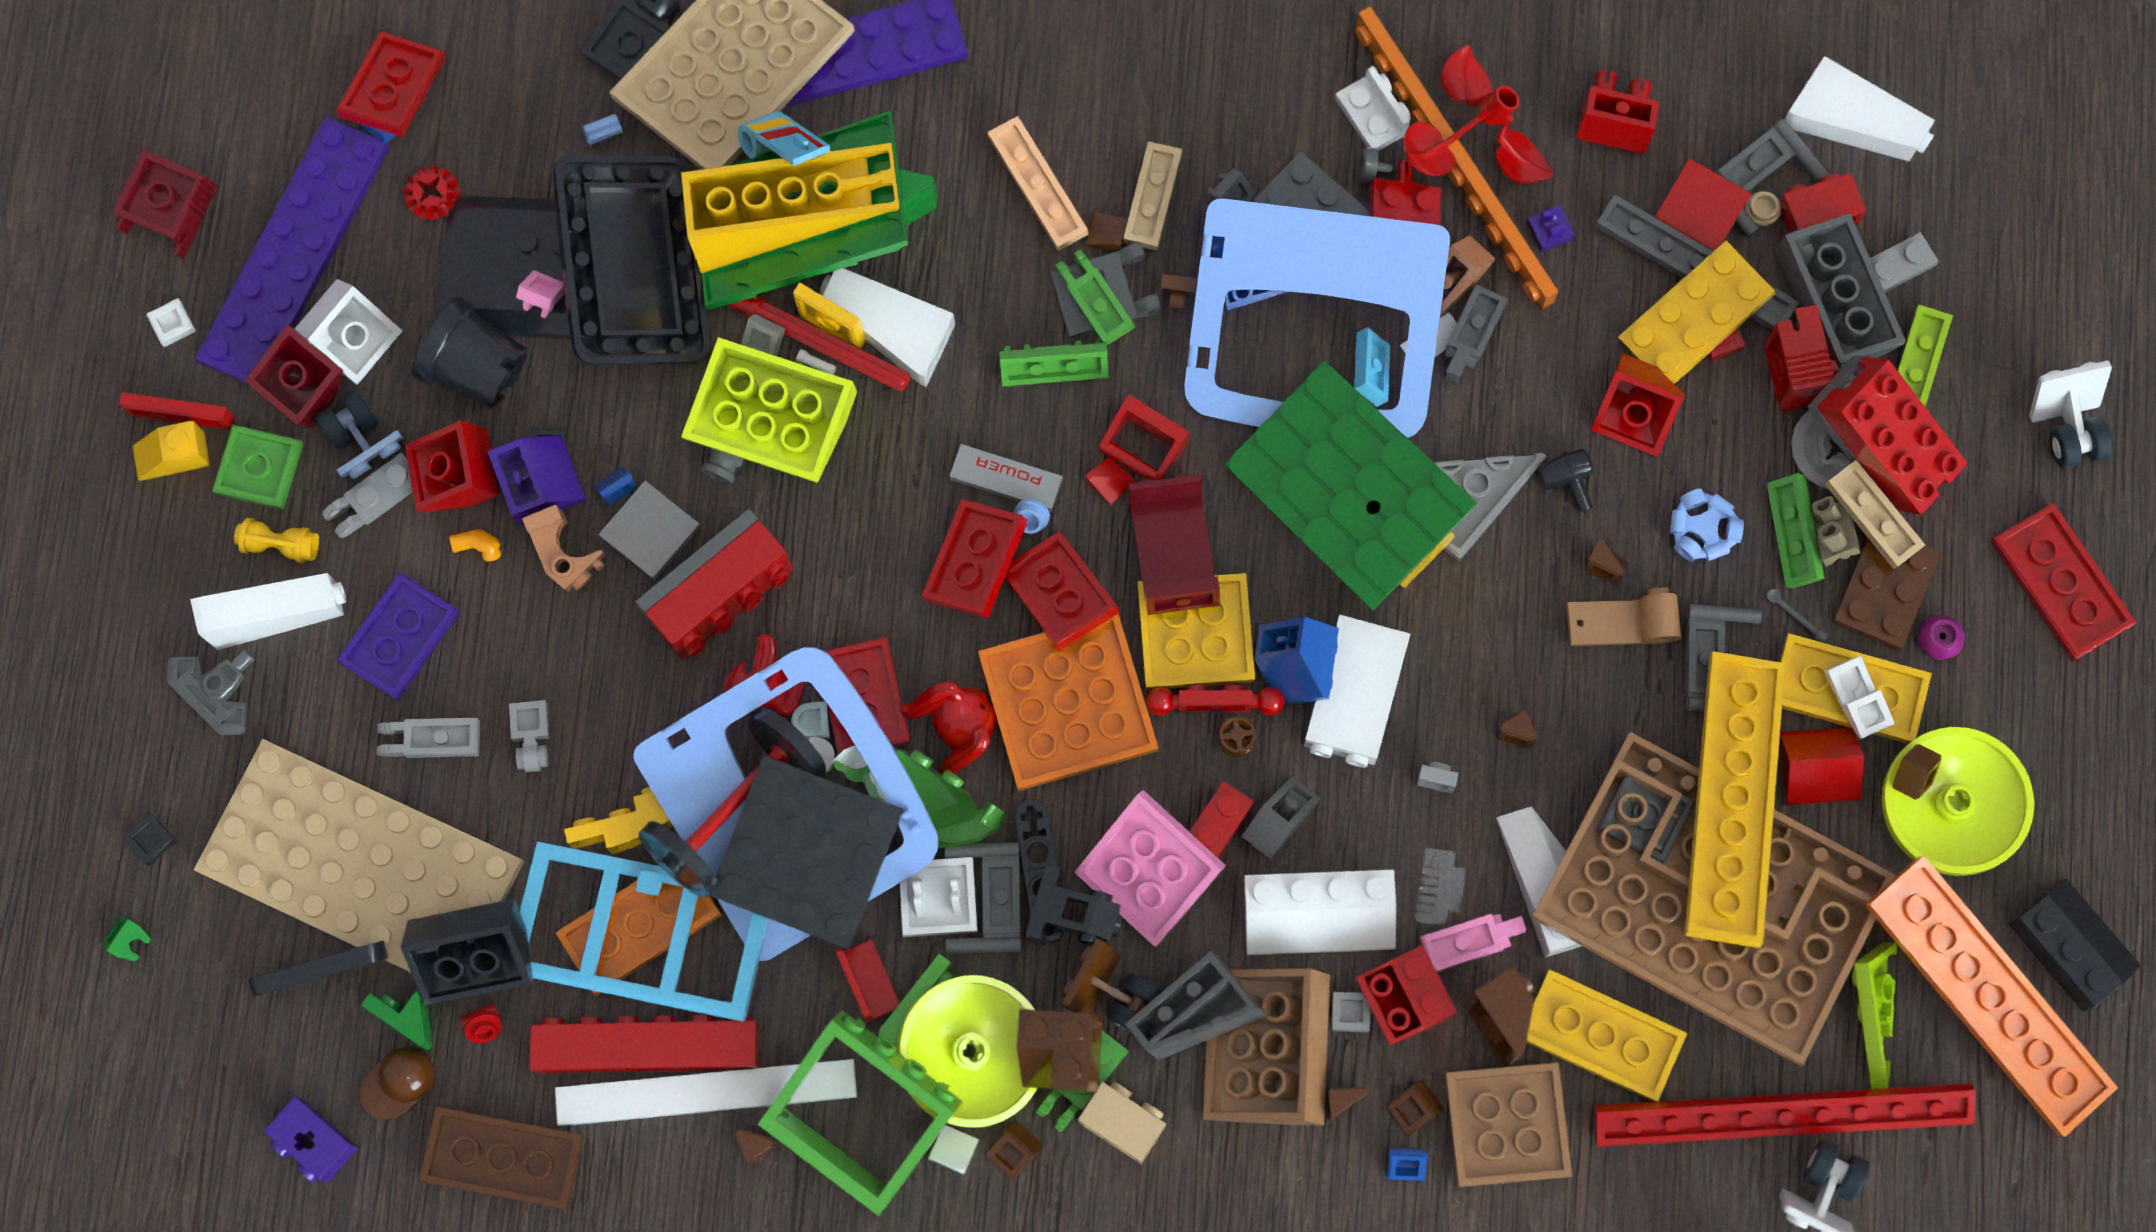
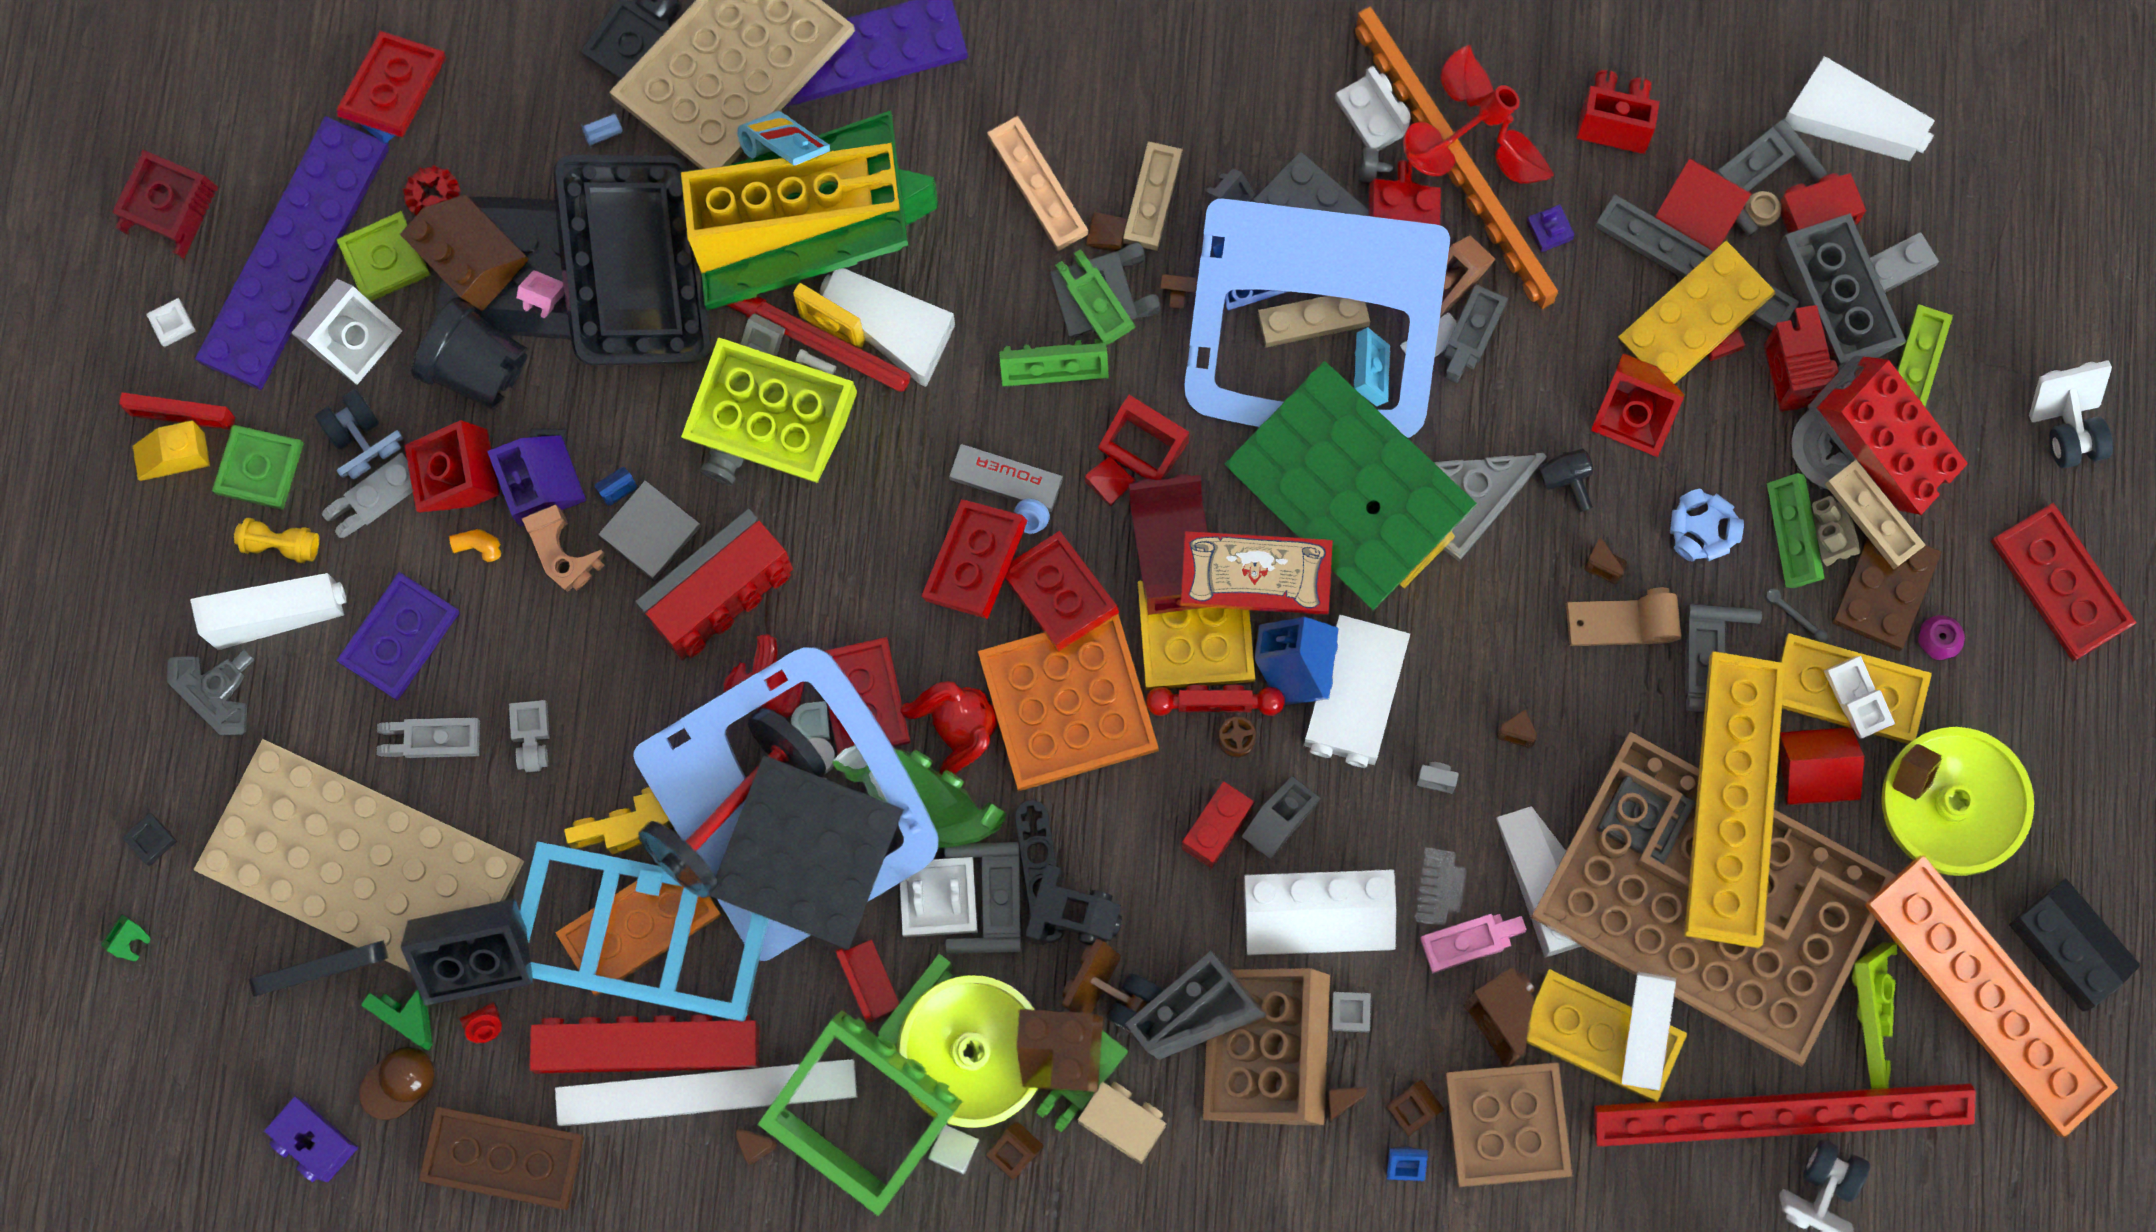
dark red slope [244,324,343,427] -> none
bright pink plate [1074,790,1226,947] -> none
red slope [1355,945,1457,1046] -> none
none -> lime tile [337,211,430,302]
none -> reddish brown slope [400,195,529,311]
none -> tile [1181,531,1333,615]
none -> tan plate [1258,296,1370,348]
none -> white tile [1622,972,1676,1090]

